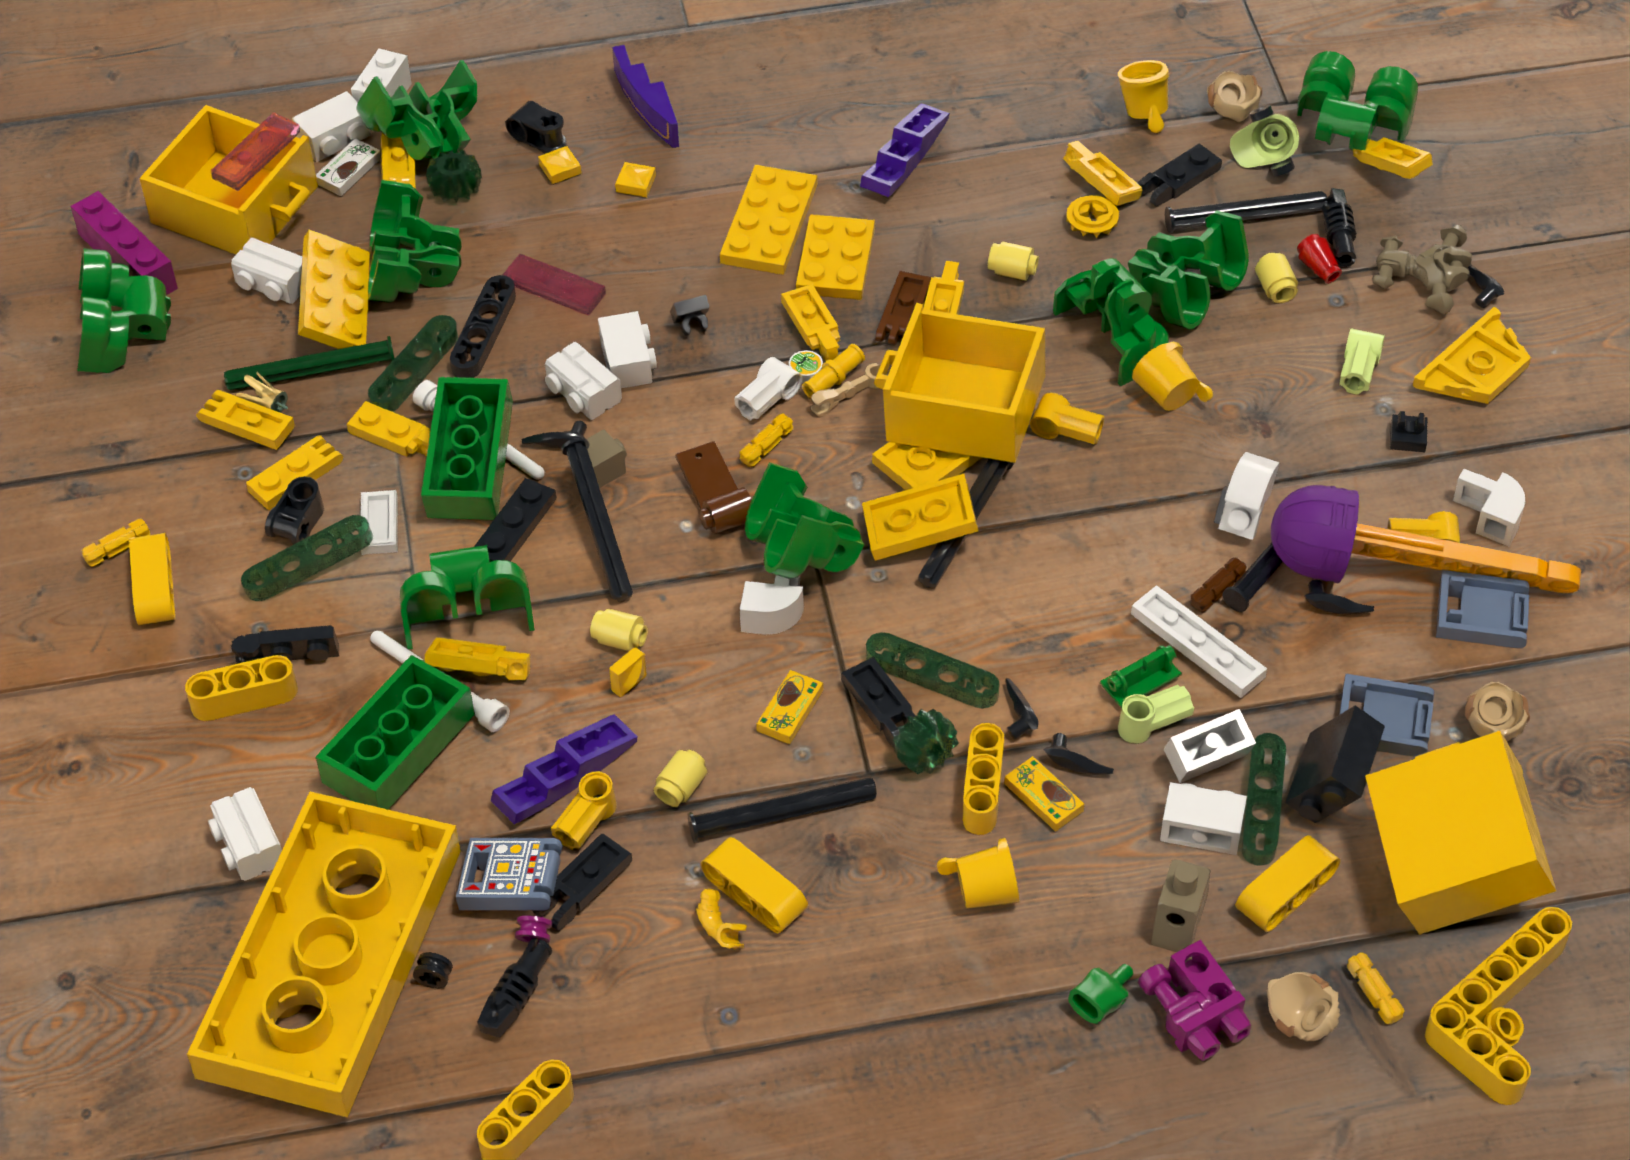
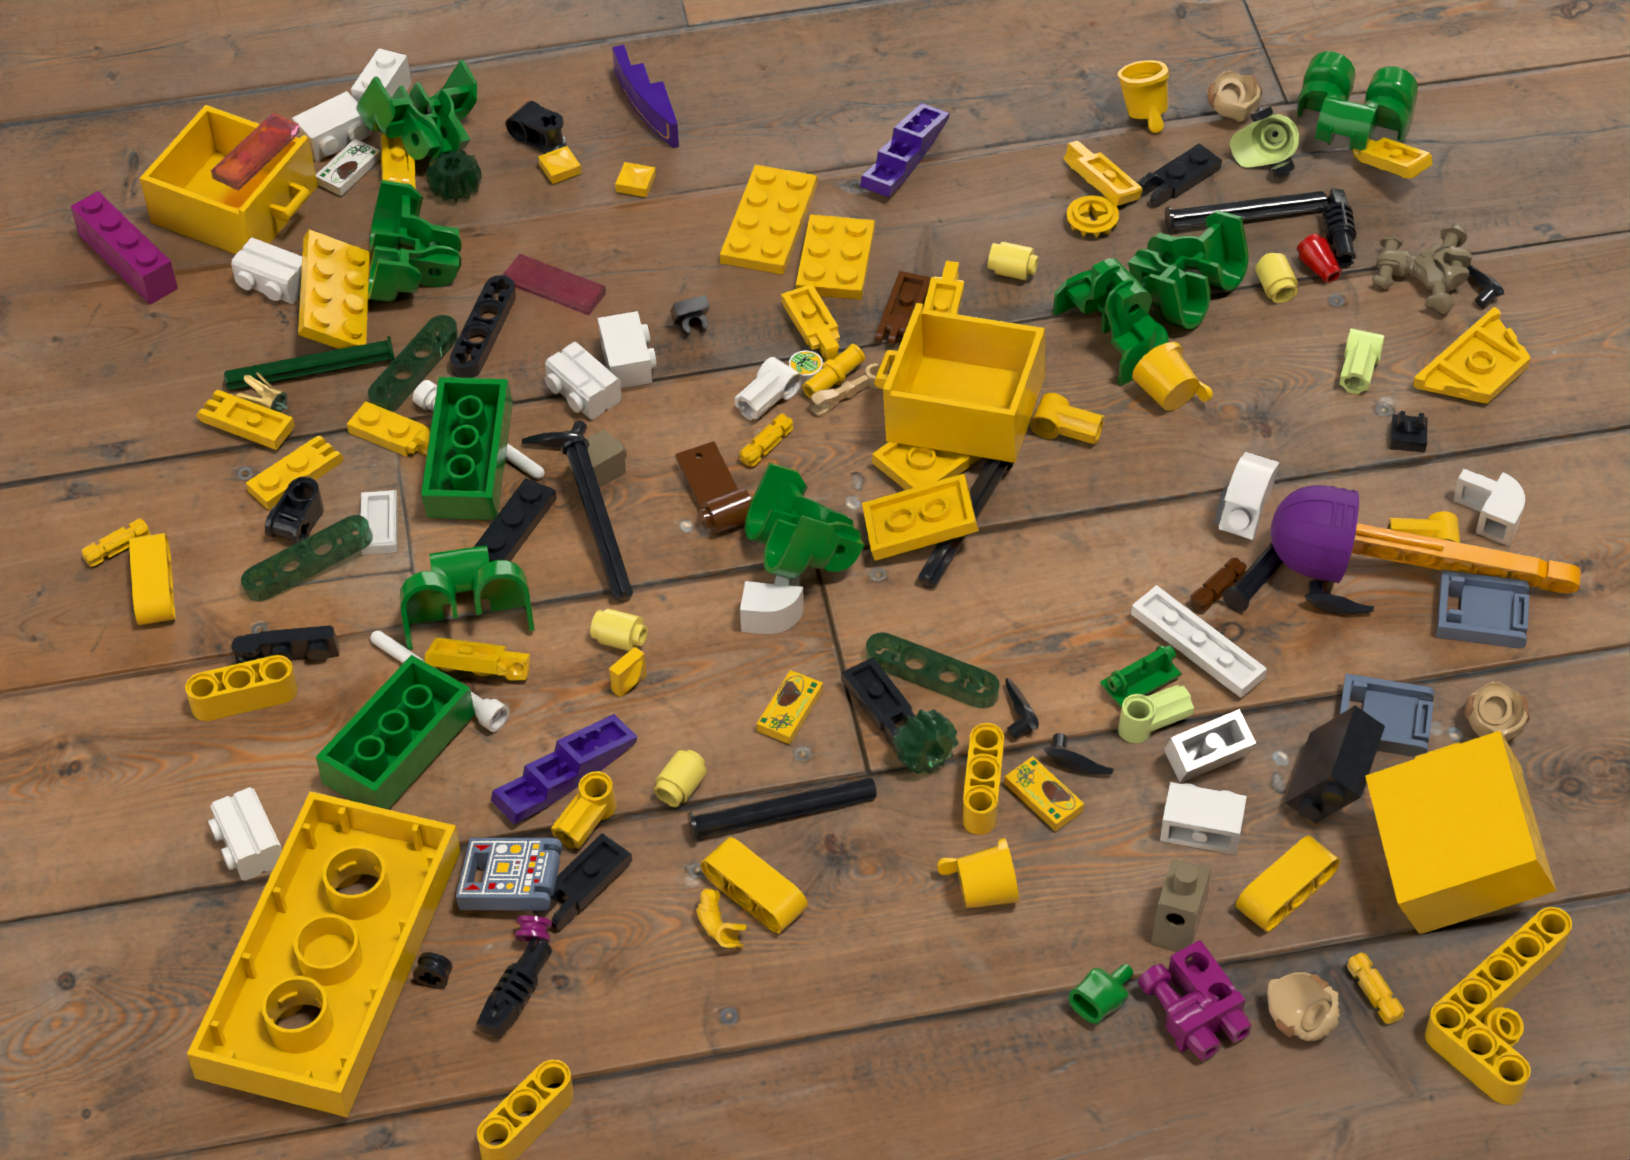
green piece [77,248,171,373] -> none
clear green beam [1241,733,1286,866] -> none

